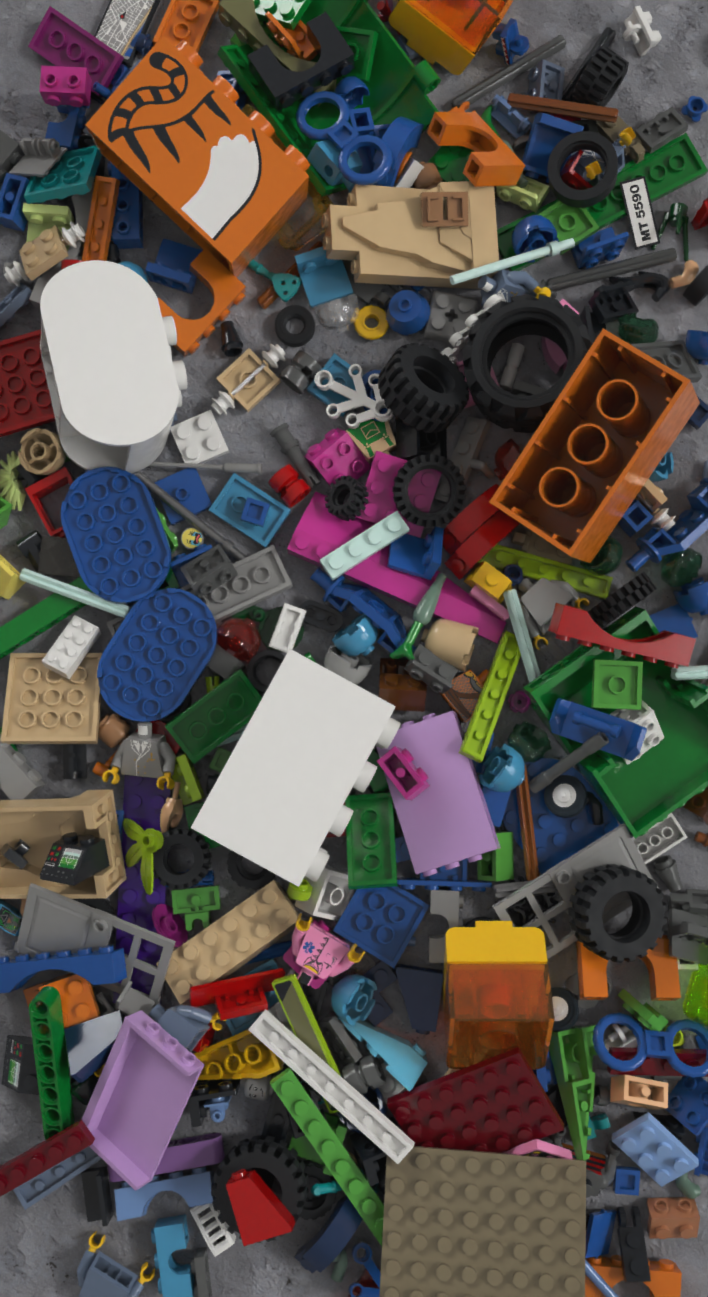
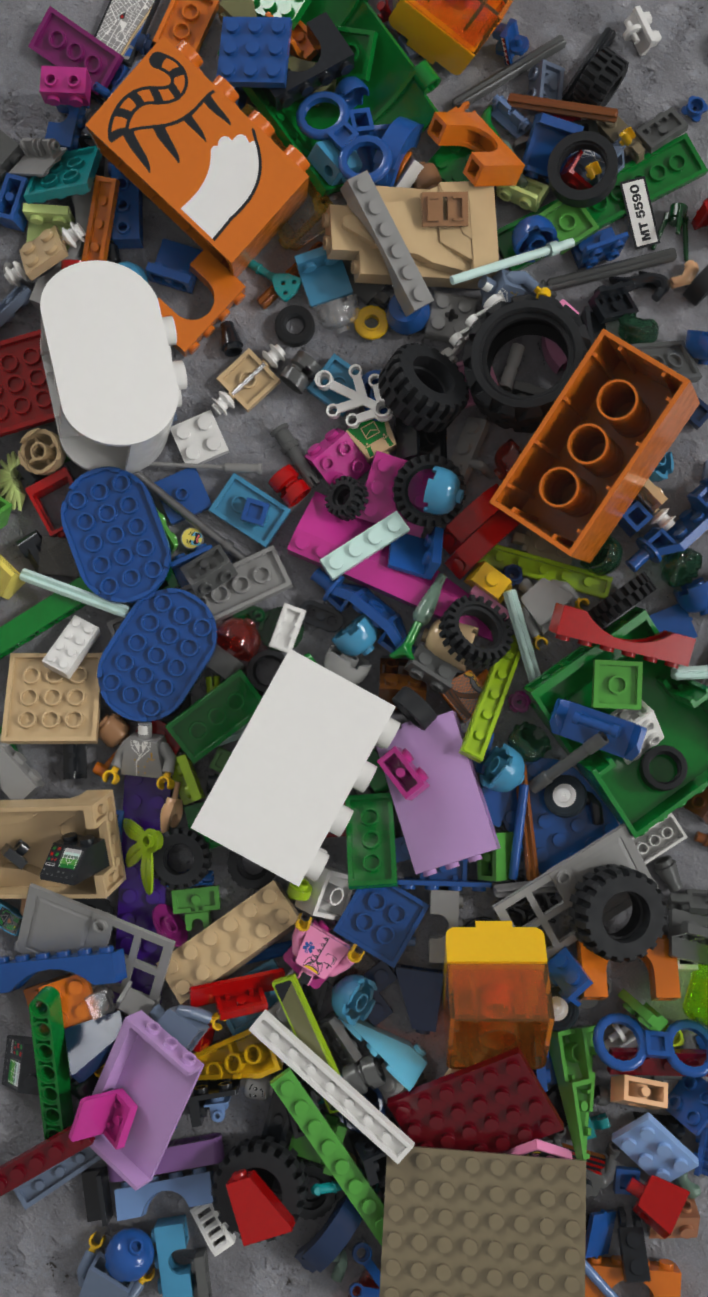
none -> dark pink bracket [69,1088,138,1150]
none -> clear bracket [84,984,116,1020]
none -> blue cylinder [105,1227,155,1282]
none -> blue plate [217,17,292,88]
none -> light grey arch [340,170,434,317]
none -> black tyre [392,686,437,730]
none -> dark azure cylinder [423,466,464,515]
none -> black tyre [439,595,513,669]
none -> blue bar [508,784,529,880]
none -> blue bracket [547,946,593,1007]
none -> red torso [625,1175,690,1239]
none -> black tyre [639,745,688,792]

